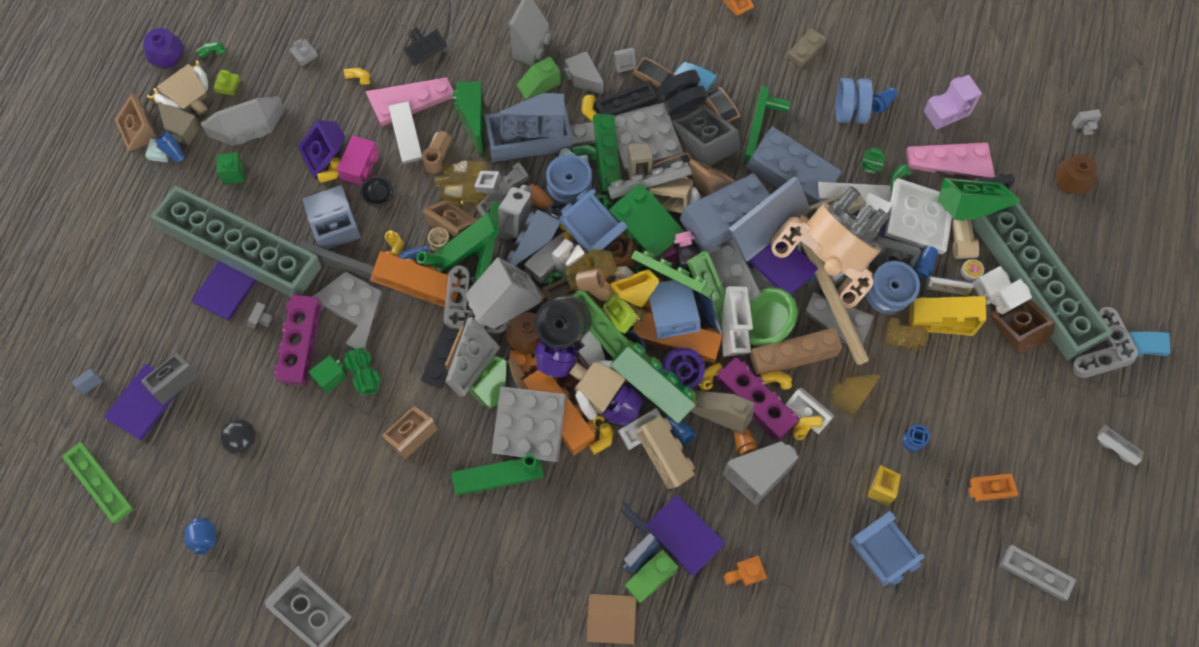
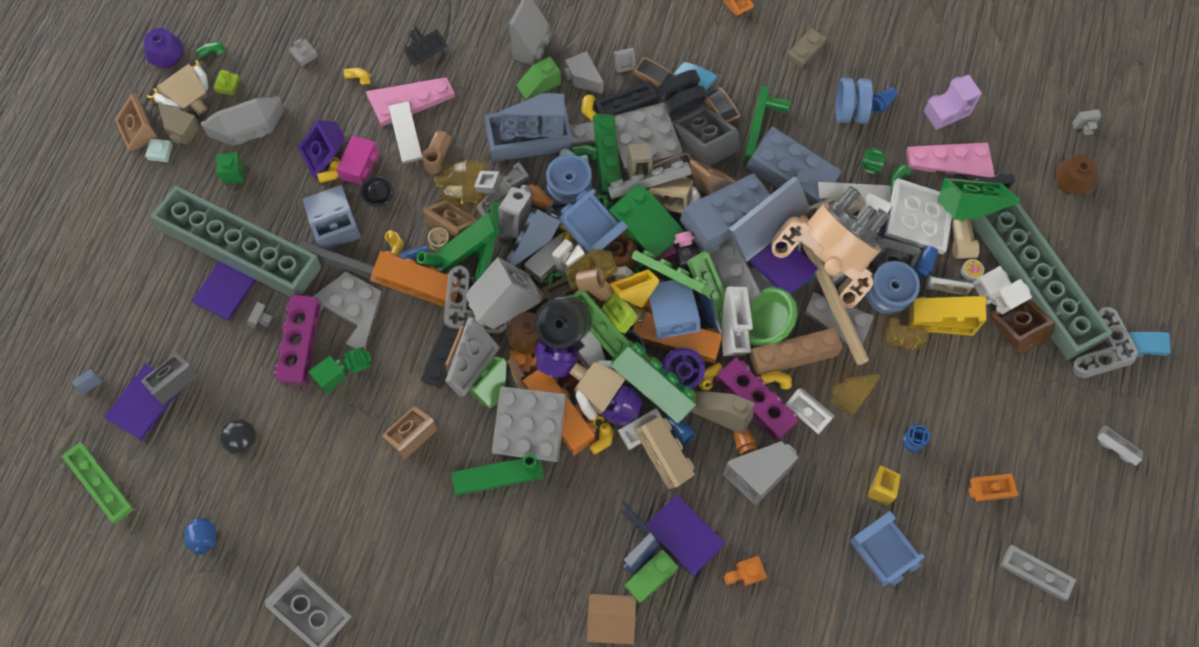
blue cone [155,131,185,163] -> none
green gear [352,367,382,396] -> none
green slope [453,82,485,156] -> none
yellow arm [793,416,823,440] -> none

